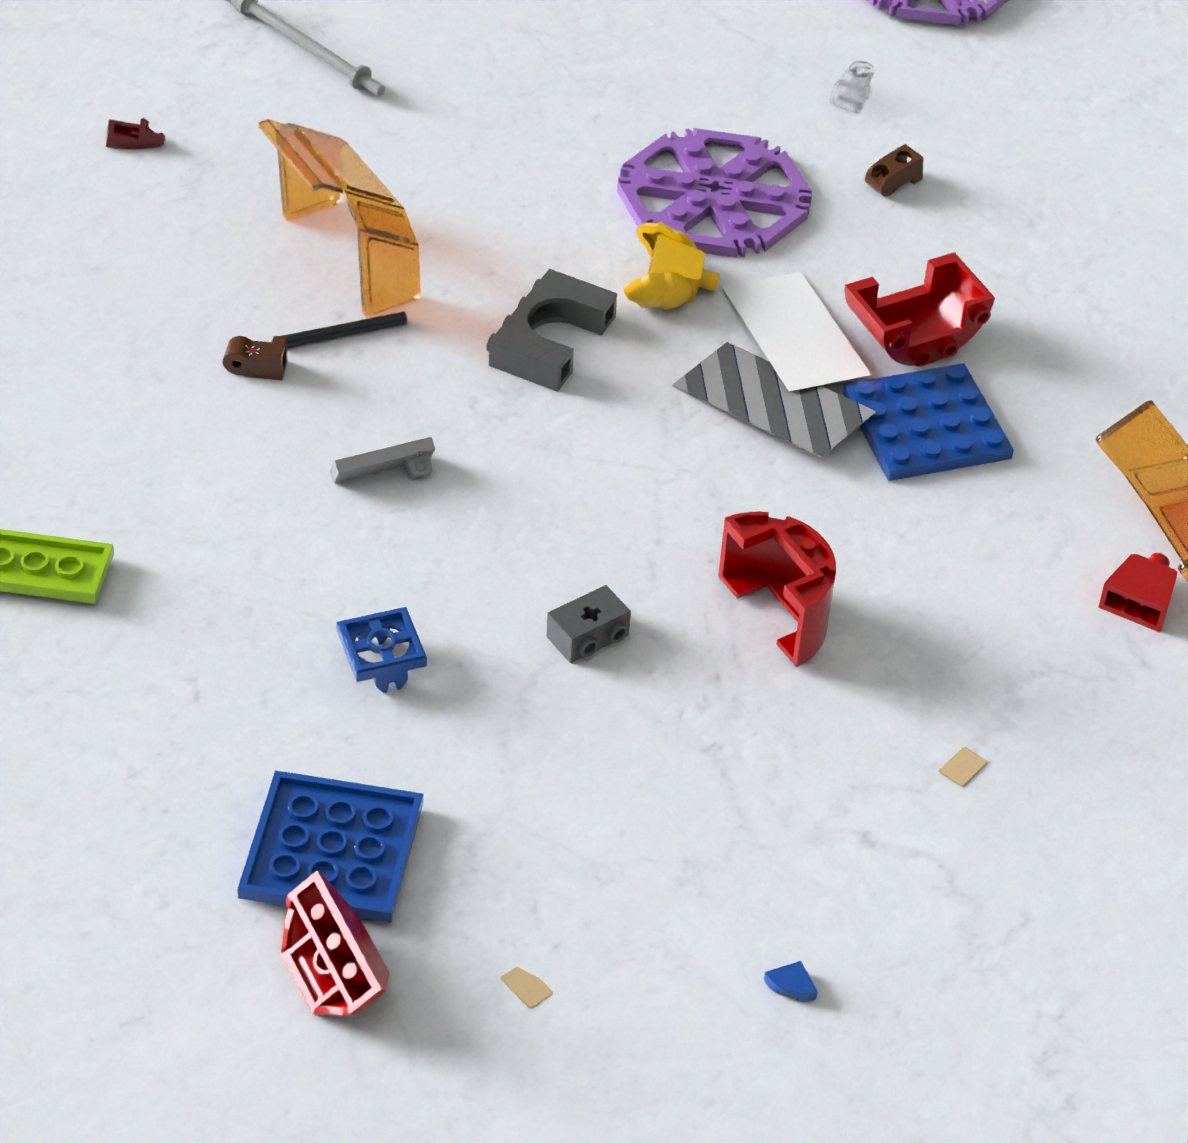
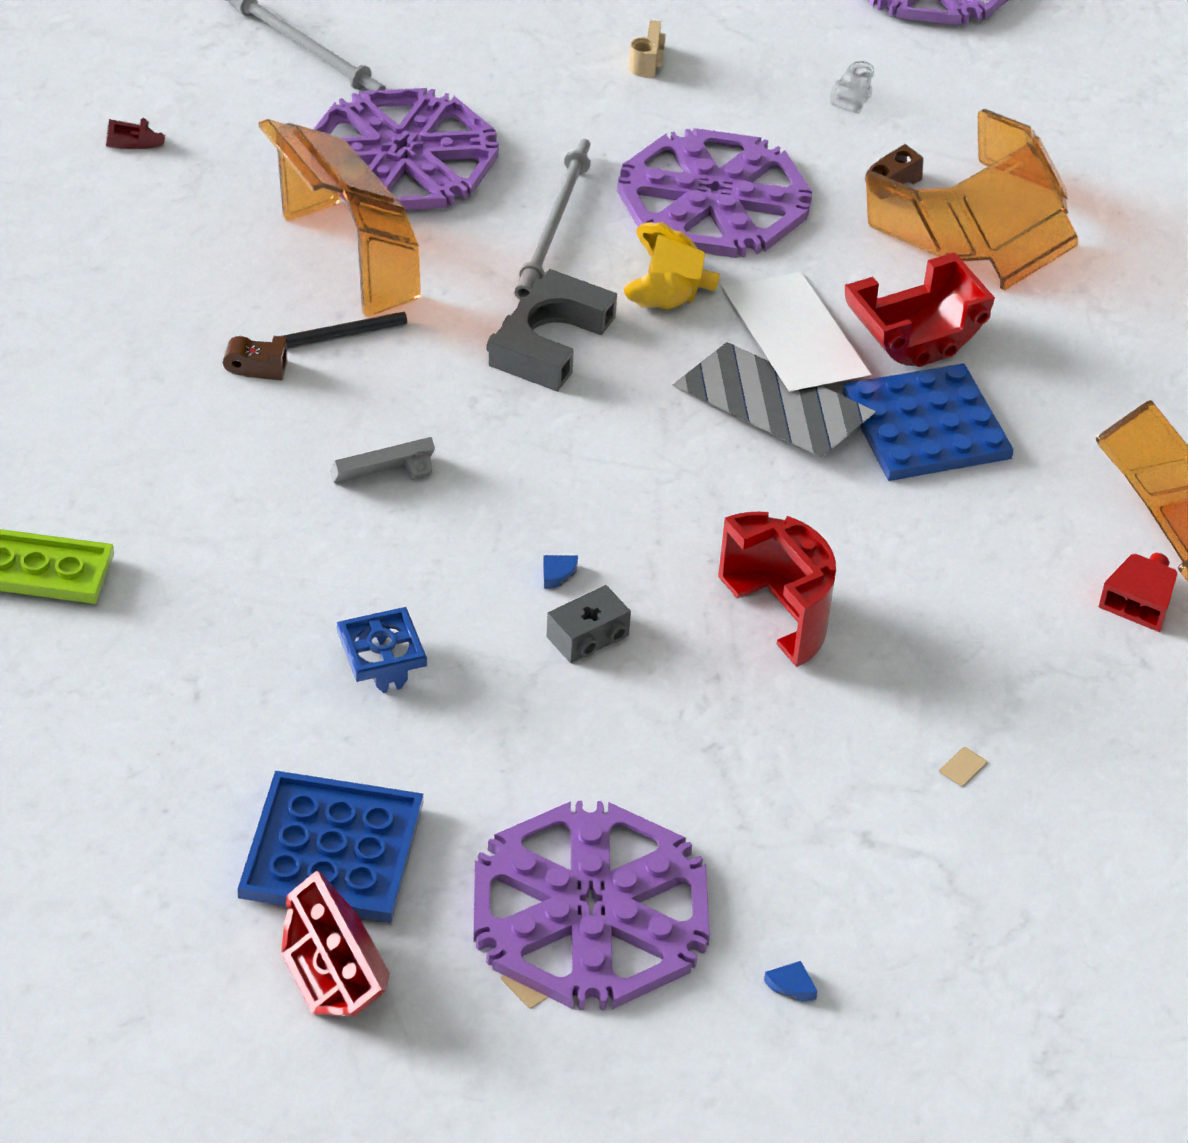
none -> medium lavender plate [305,88,499,212]
none -> medium lavender plate [473,801,710,1010]
none -> light grey bar [514,139,591,300]
none -> blue tile [543,555,578,589]
none -> tan plate [629,20,666,78]
none -> clear orange piece [866,109,1078,290]

